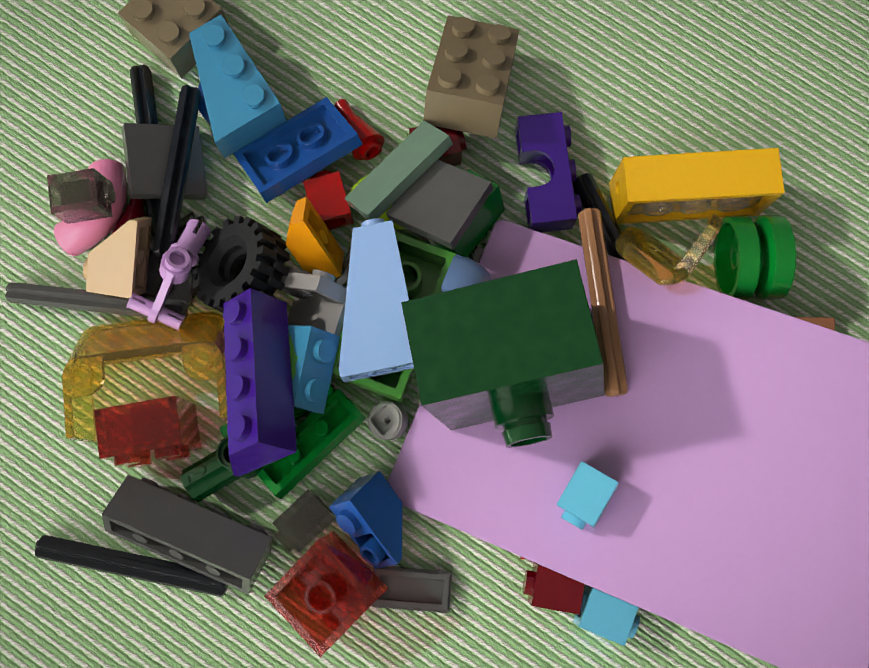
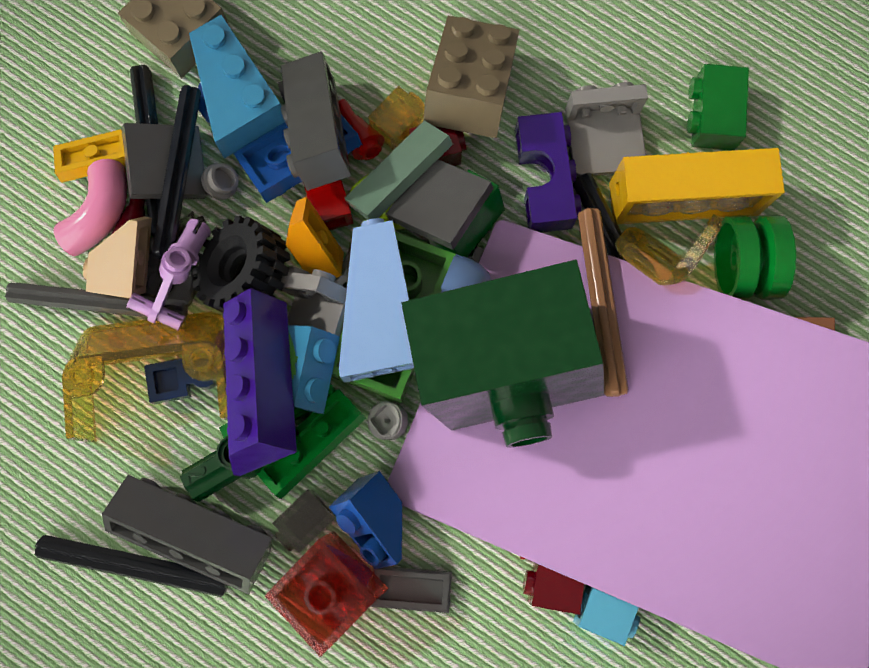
clear smoke brick [47,168,116,224] -> none
clear red brick [94,396,201,468] -> none
medium azure brick [556,461,619,530] -> none
none -> yellow plate [53,129,126,183]
none -> dark blue plate [144,358,217,405]
none -> light grey plate [201,163,239,200]
none -> dark grey brick [278,51,351,191]
none -> clear yellow brick [368,86,425,150]
none -> light grey bracket [565,82,648,177]
none -> green brick [687,64,749,150]

